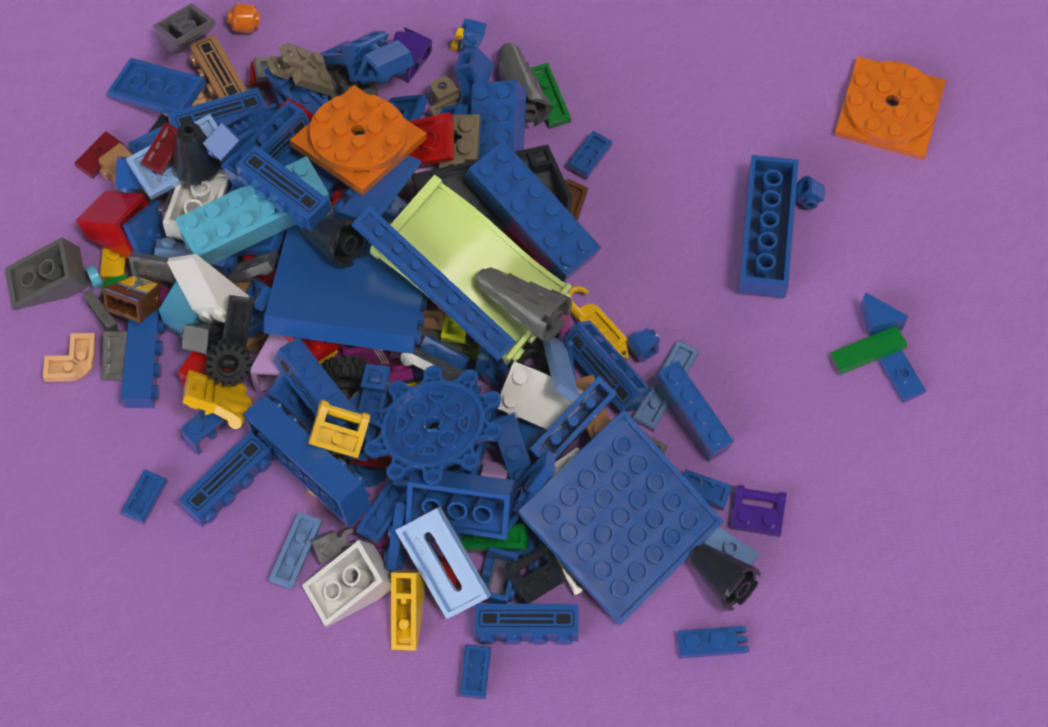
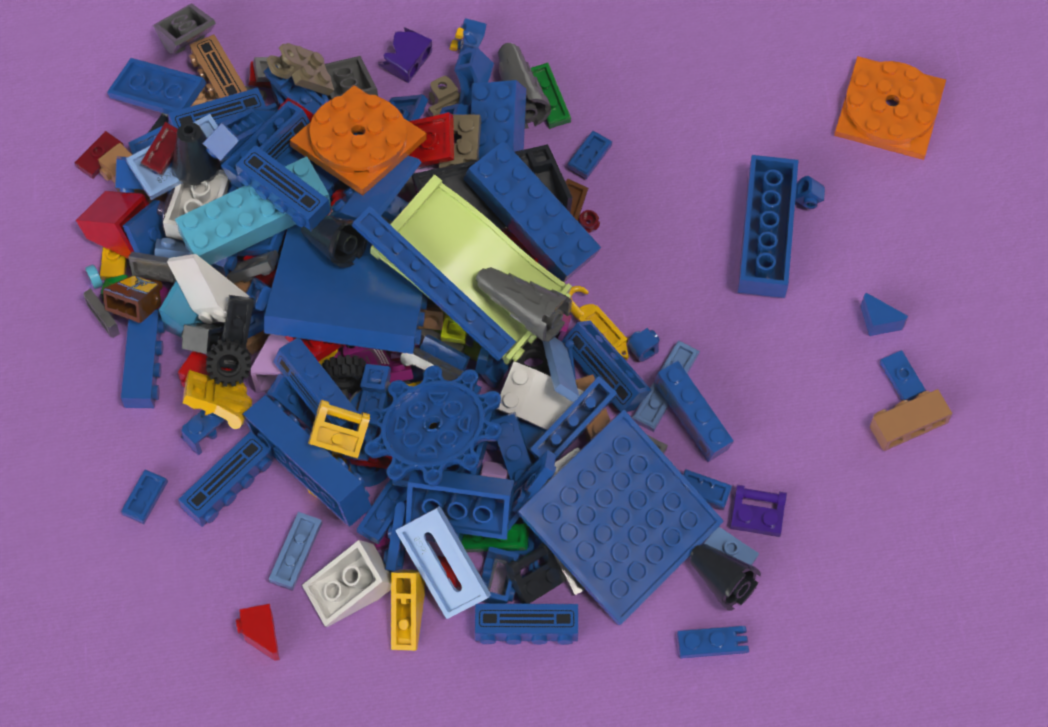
dark grey slope [5,237,87,310] -> none
light nougat plate [43,333,96,382] -> none
flat silver plate [102,331,127,381] -> none
orange head [227,3,260,34] -> none
flat silver plate [310,527,357,564] -> none
blue piece [320,30,414,84] -> none
blue plate [460,644,491,699] -> none
green tile [830,326,907,375] -> none
none -> red slope [236,604,280,661]
none -> dark red plate [578,210,600,233]
none -> medium nougat brick [870,389,953,451]

